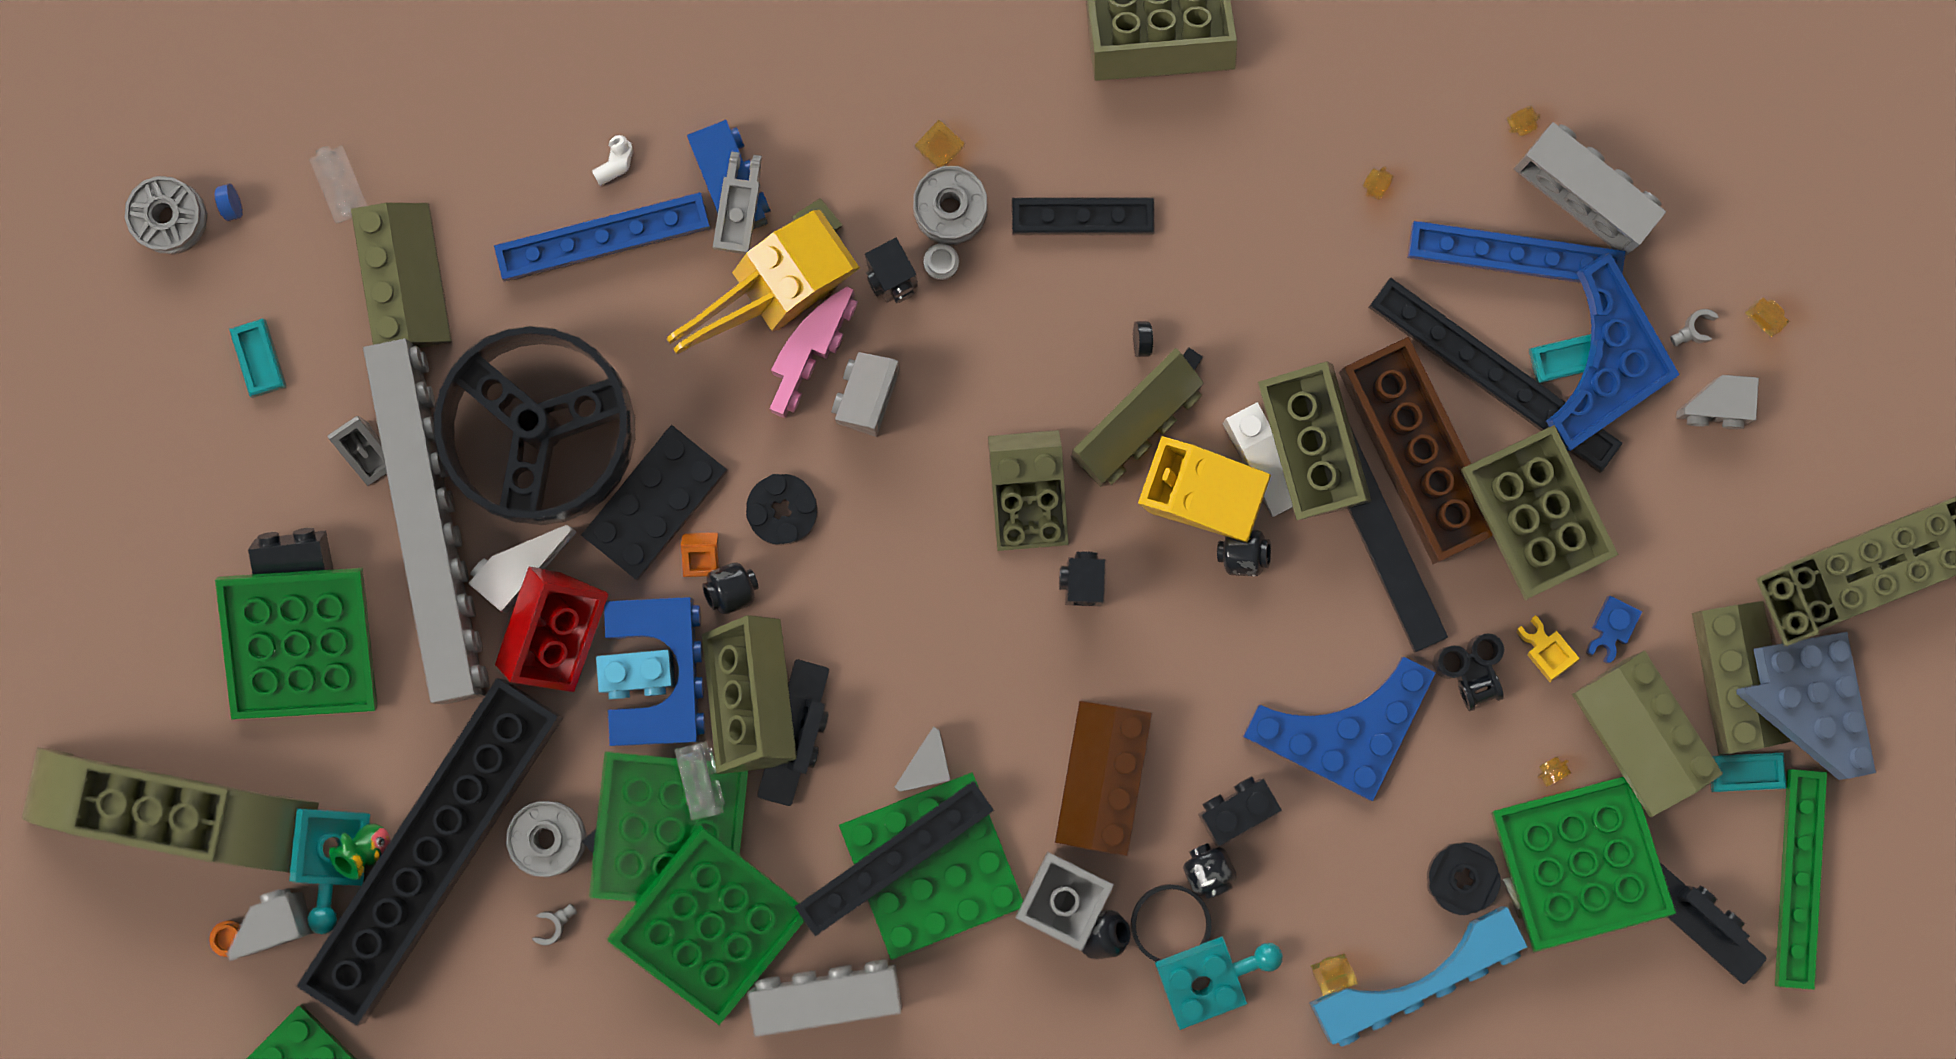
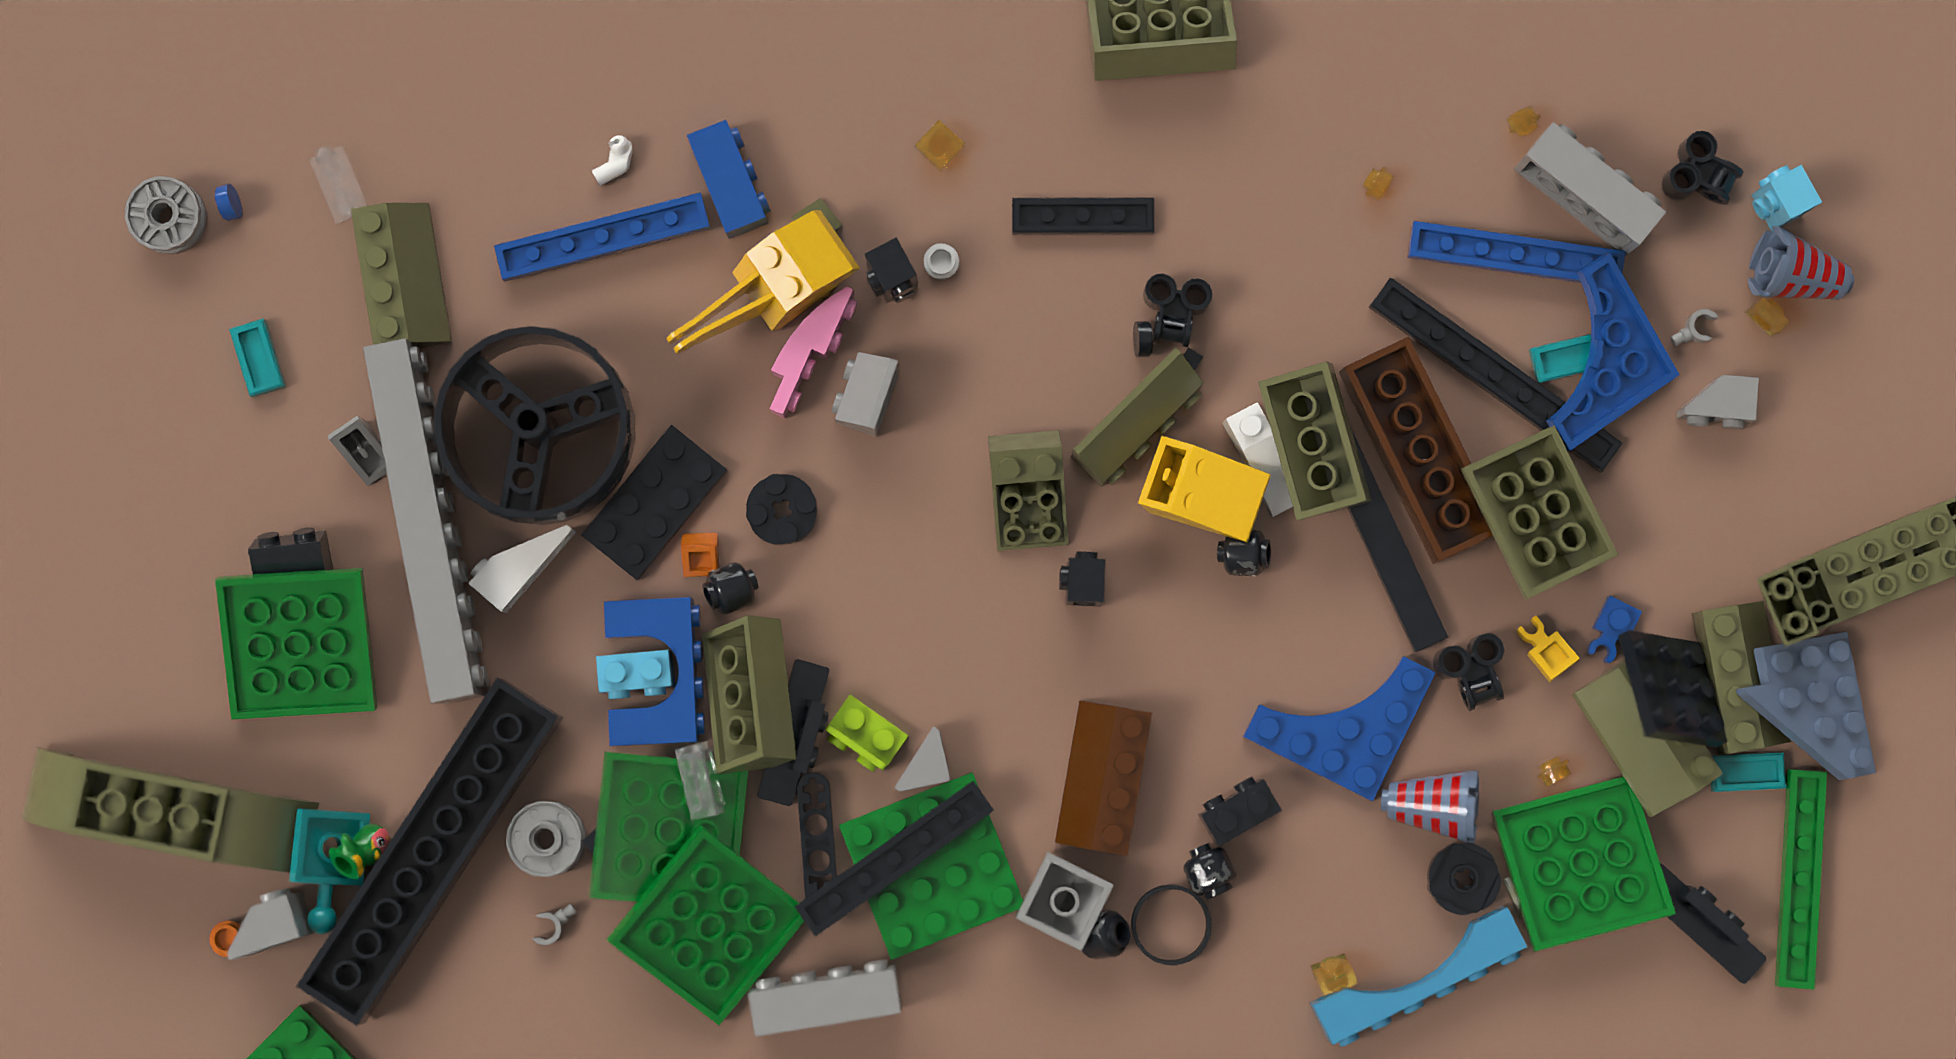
red slope [495,566,609,692] -> none
light grey hinge [713,151,762,254] -> none
light grey wheel [913,166,987,245] -> none
teal plate [1154,937,1283,1030] -> none
none -> black beam [797,772,837,899]
none -> lime bracket [825,695,909,773]
none -> black piece [1143,273,1212,348]
none -> sand blue cone [1381,770,1479,843]
none -> black plate [1618,630,1727,747]
none -> black piece [1662,131,1744,205]
none -> sand blue cone [1748,226,1854,300]
none -> medium azure brick [1752,165,1822,232]

